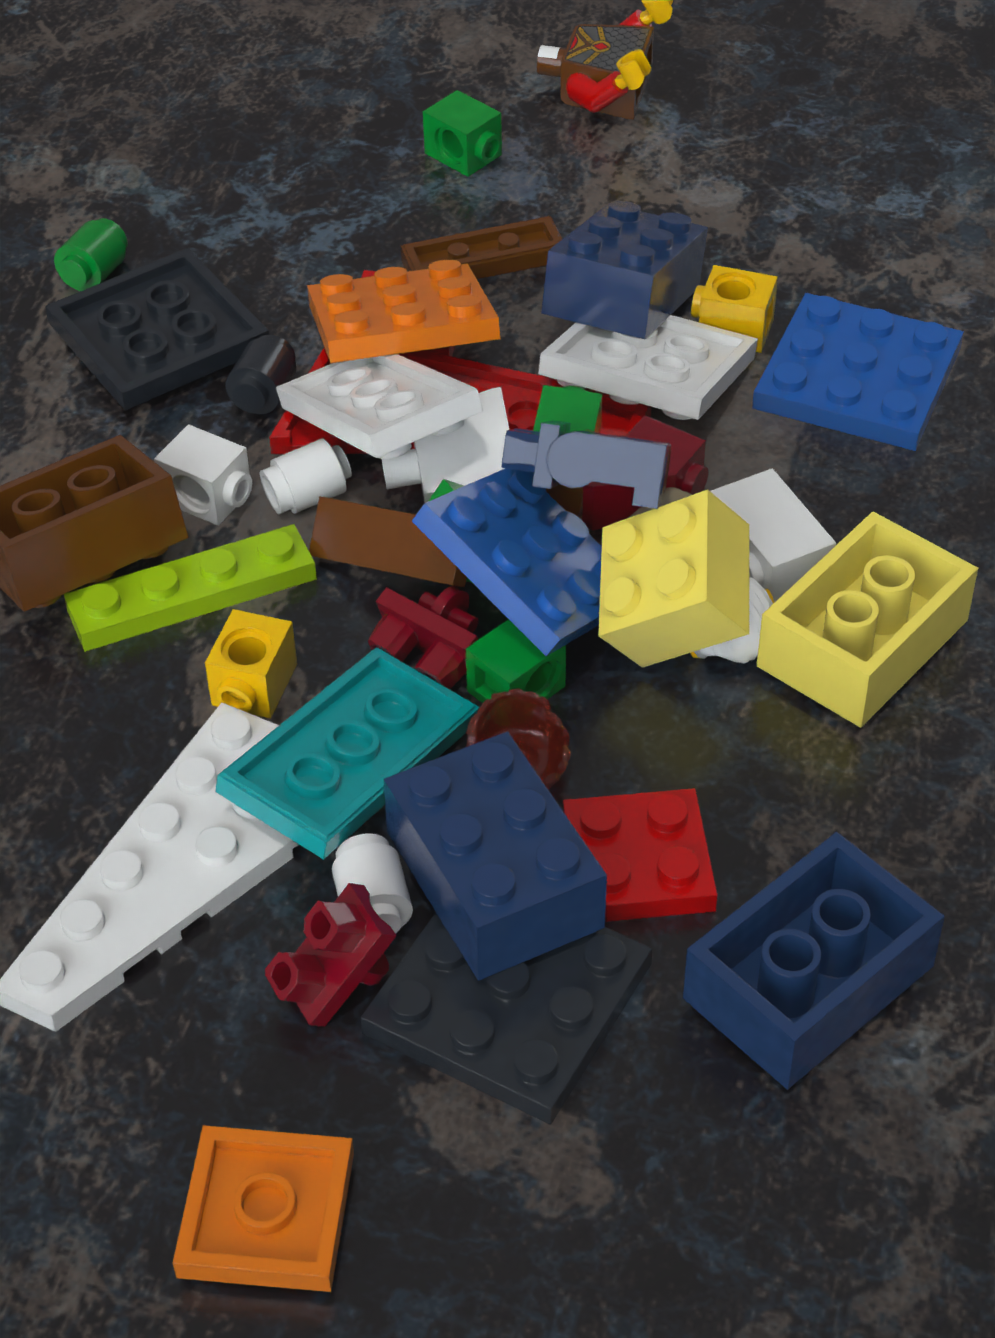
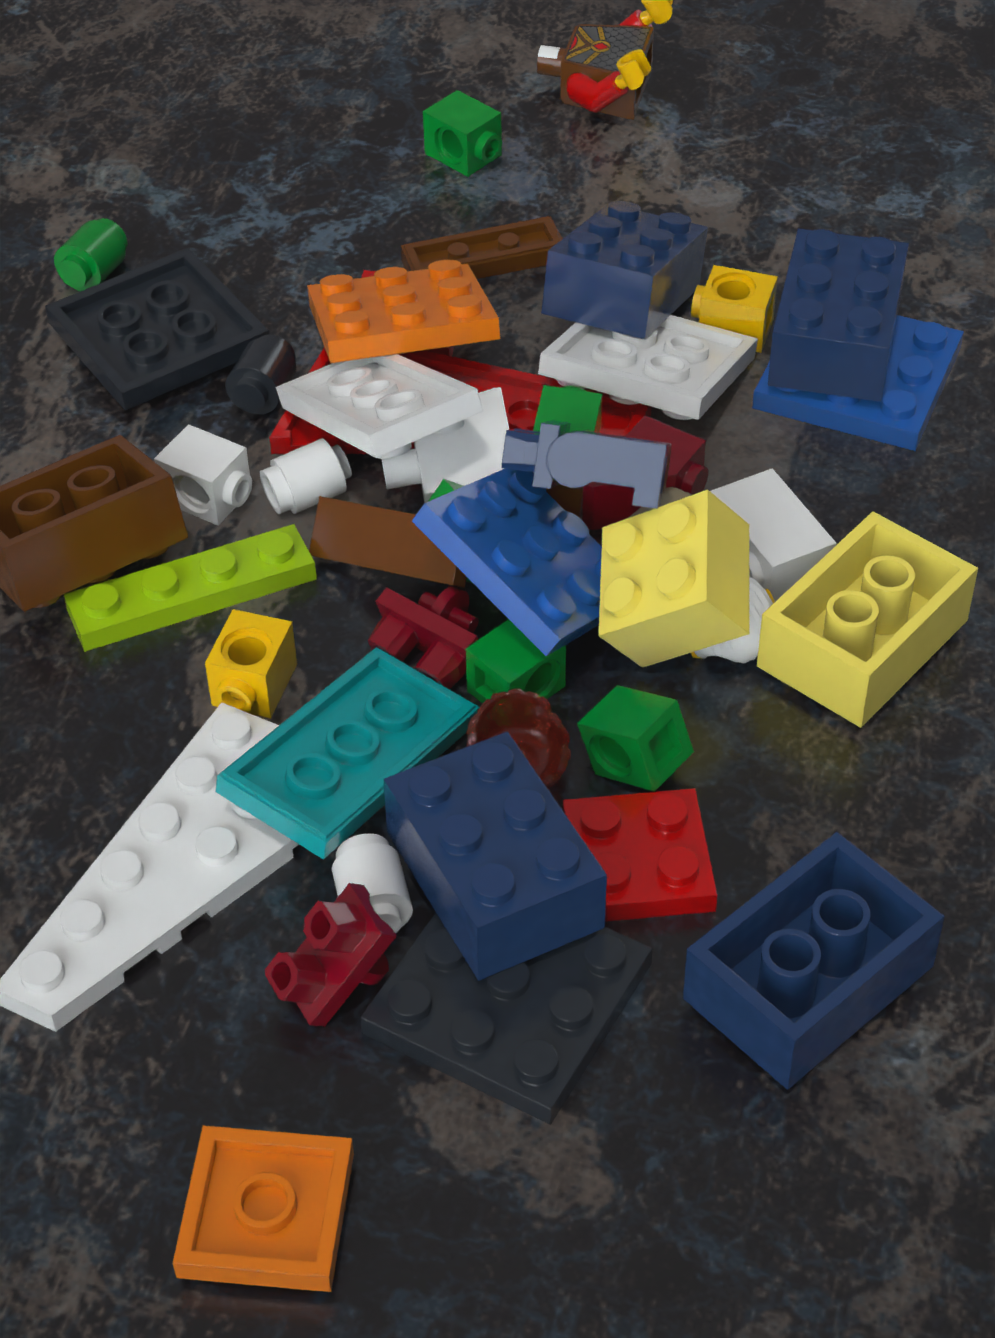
none -> green brick [577,685,694,792]
none -> dark blue brick [768,228,909,402]

